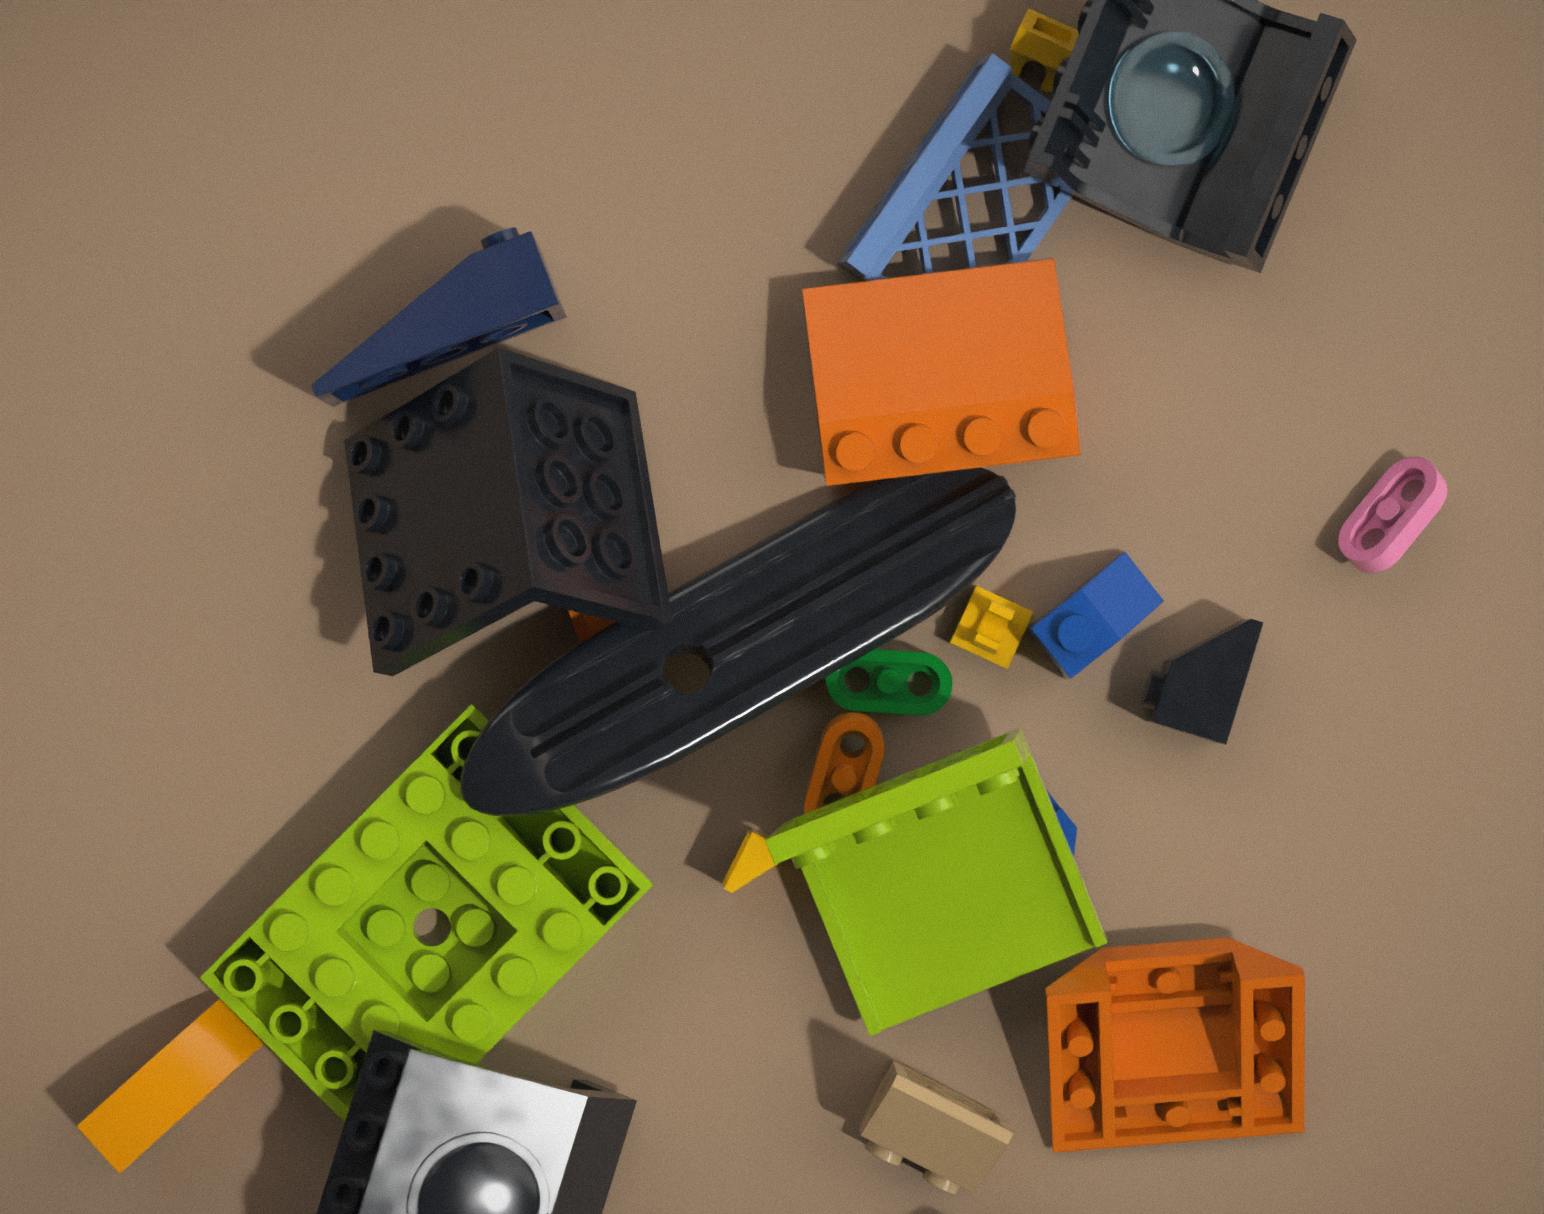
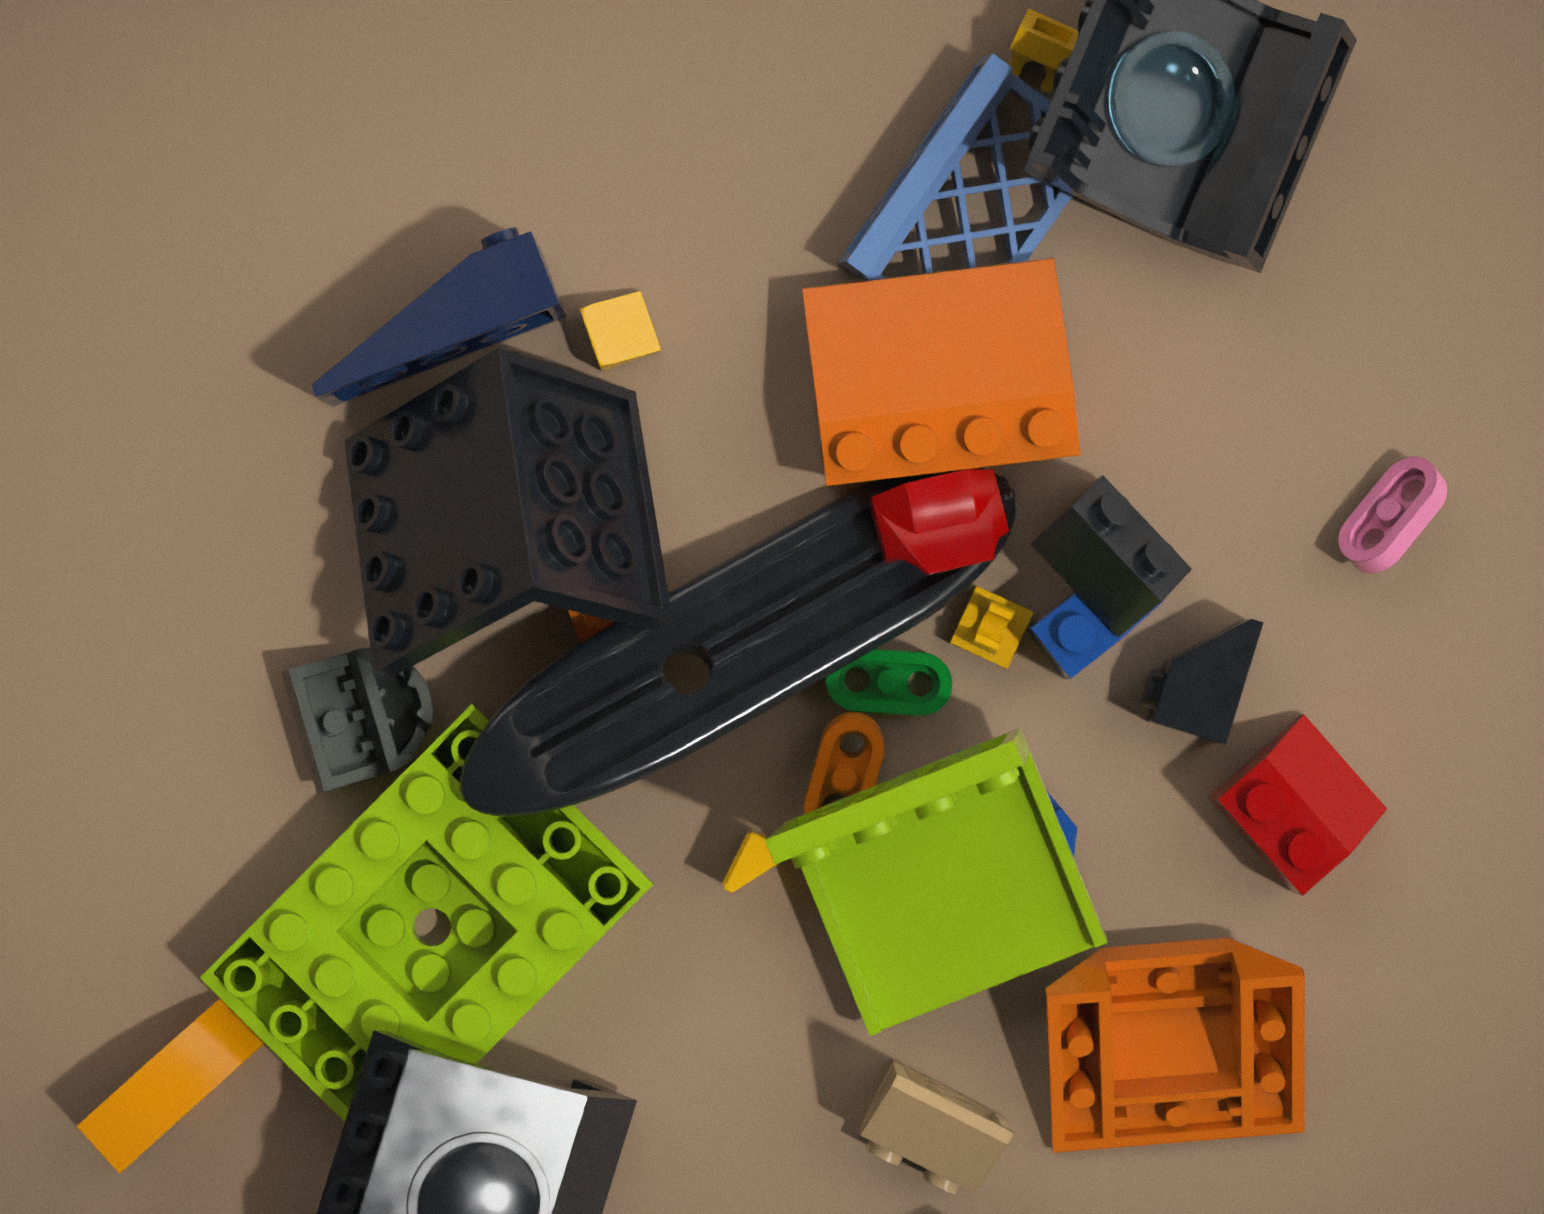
none -> pearl dark grey slope [281,648,433,794]
none -> yellow slope [579,291,661,372]
none -> red slope [869,469,1009,575]
none -> black slope [1030,475,1192,638]
none -> red slope [1208,714,1387,896]

